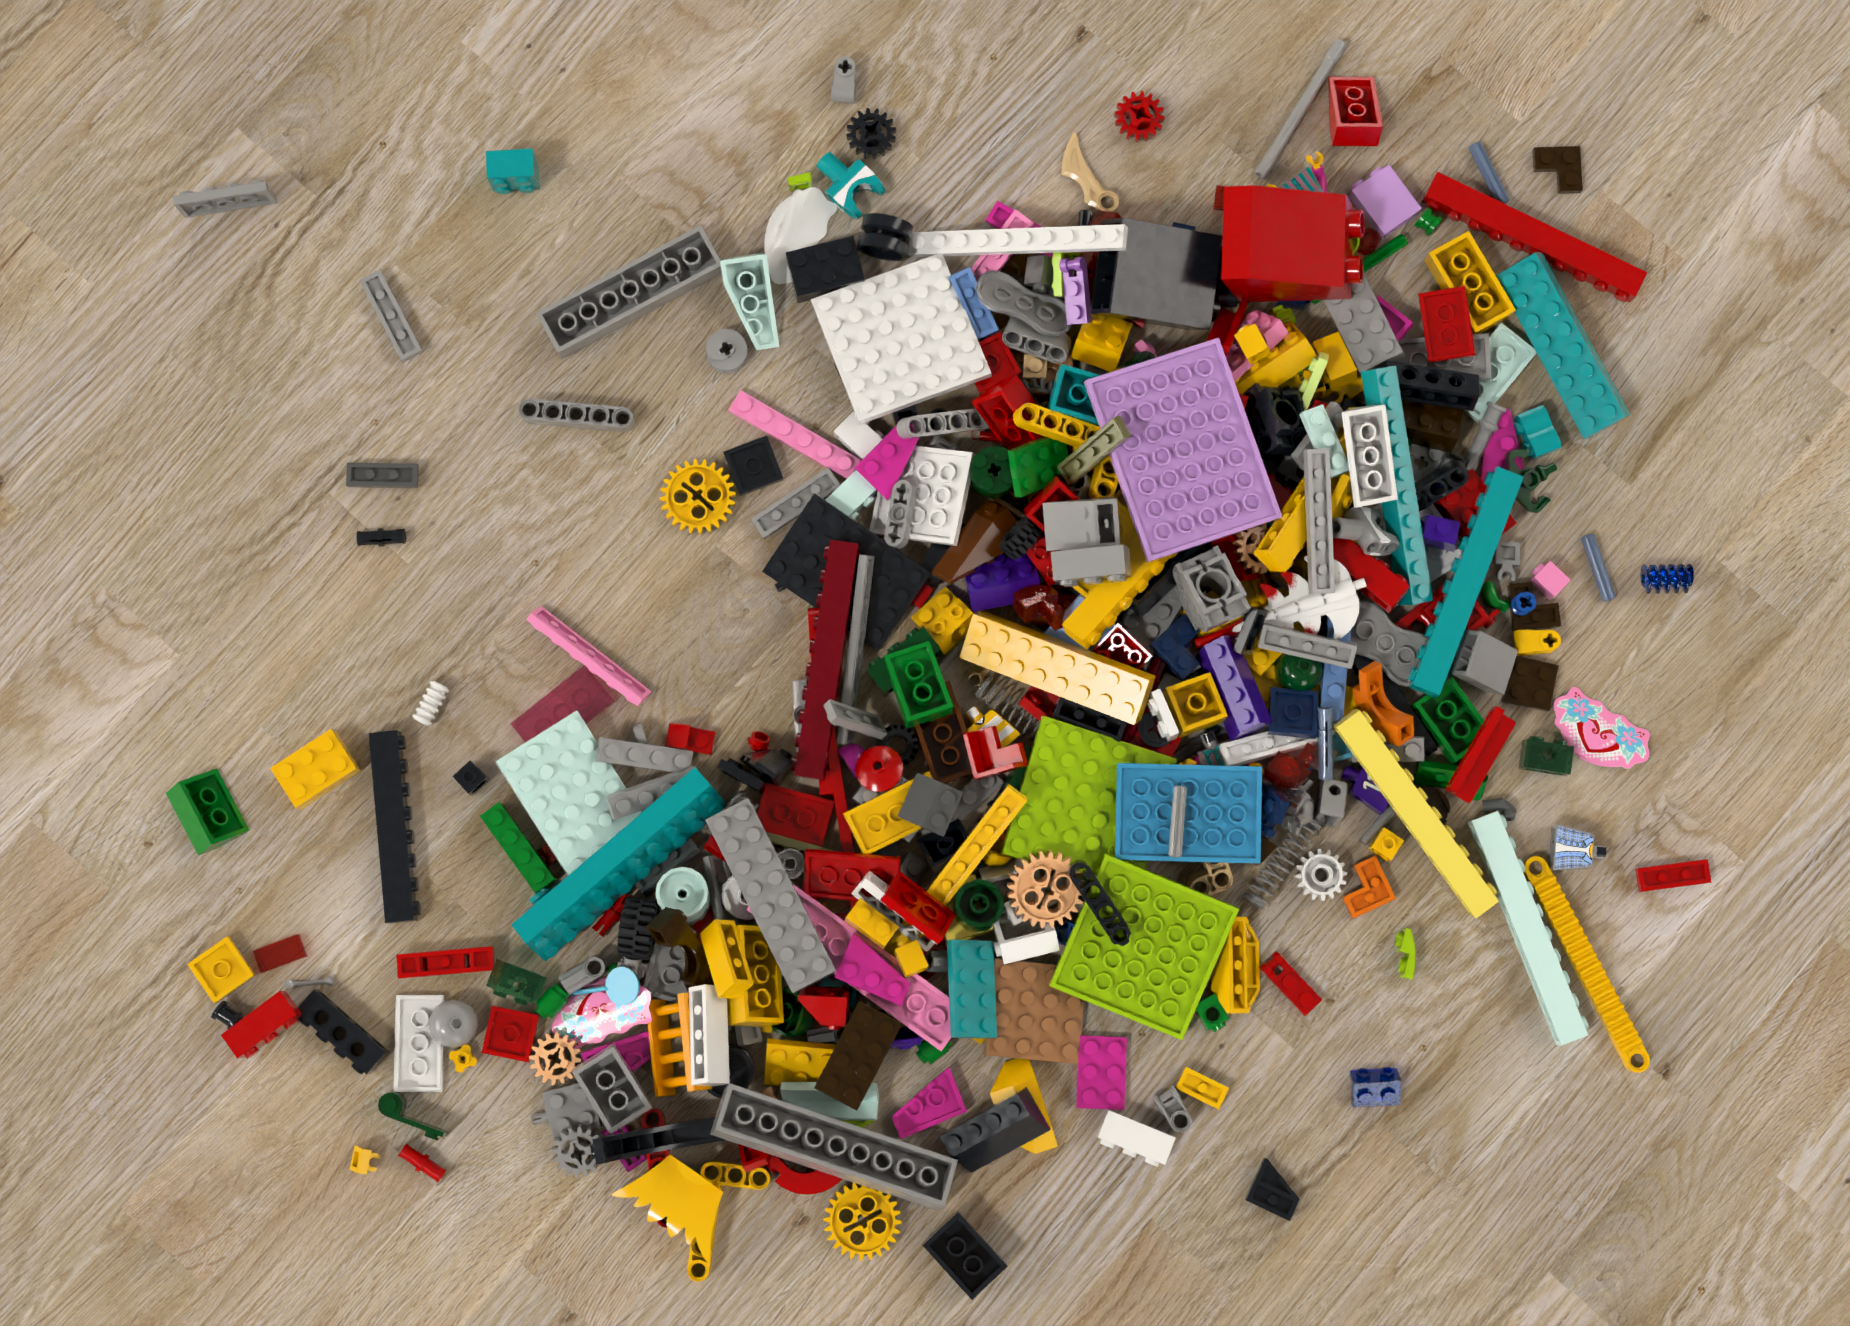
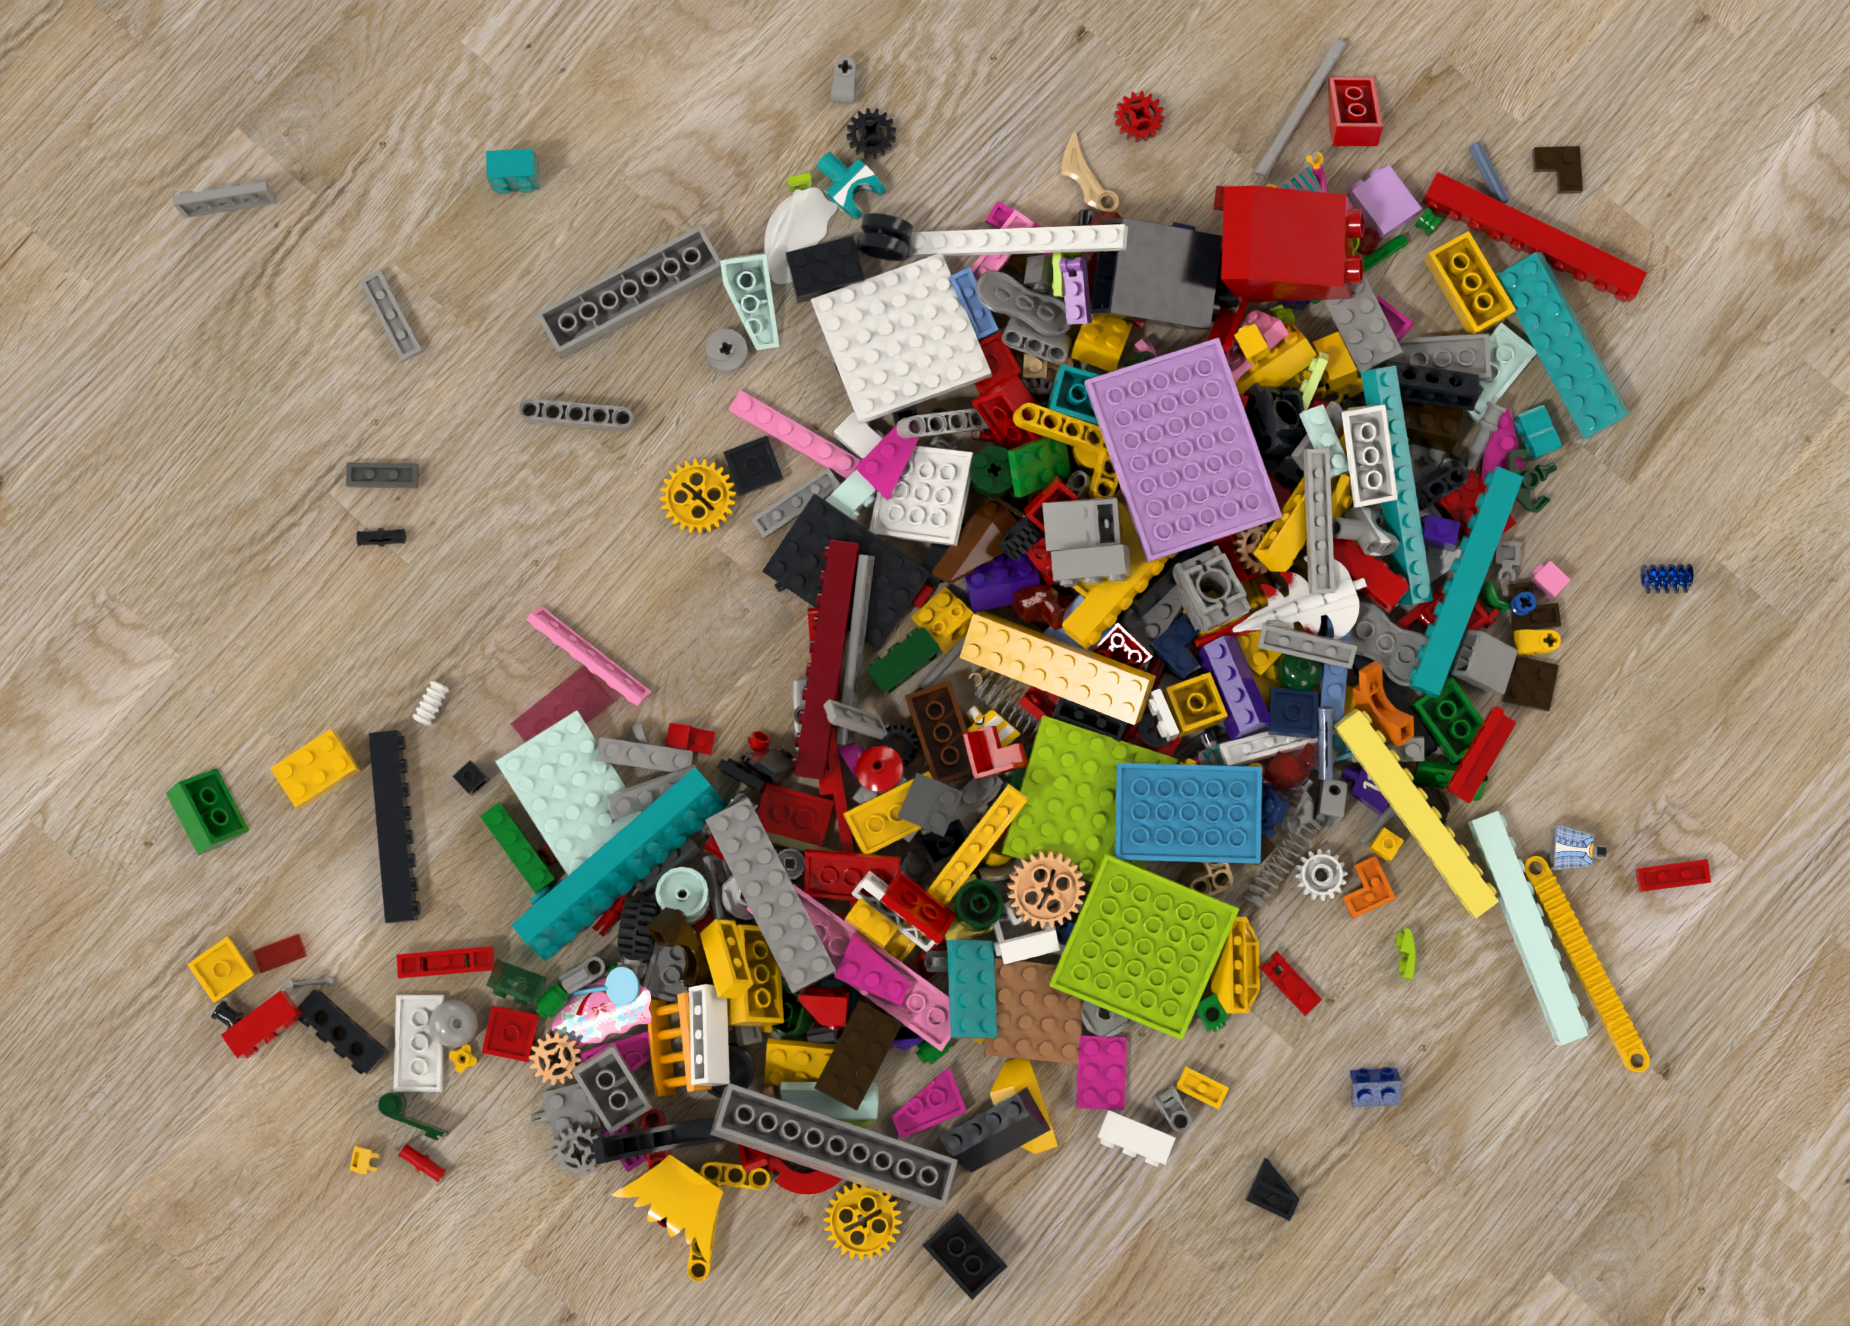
light grey beam [884,480,917,549] -> none
green slope [884,641,954,728] -> none
yellow brick [894,939,929,979] -> none
olive tile [1057,416,1131,486] -> none
black beam [1068,860,1131,946] -> none
light grey axle [1168,786,1187,858] -> none
black plate [1233,606,1268,655] -> none
red tile [1418,286,1475,364] -> none
dark grey arm [1482,798,1516,821] -> none
clear green brick [1519,736,1574,776] -> none
sticker [1554,687,1650,769] -> none
sand blue axle [1581,534,1616,602] -> none
none -> light grey plate [1081,1000,1128,1037]

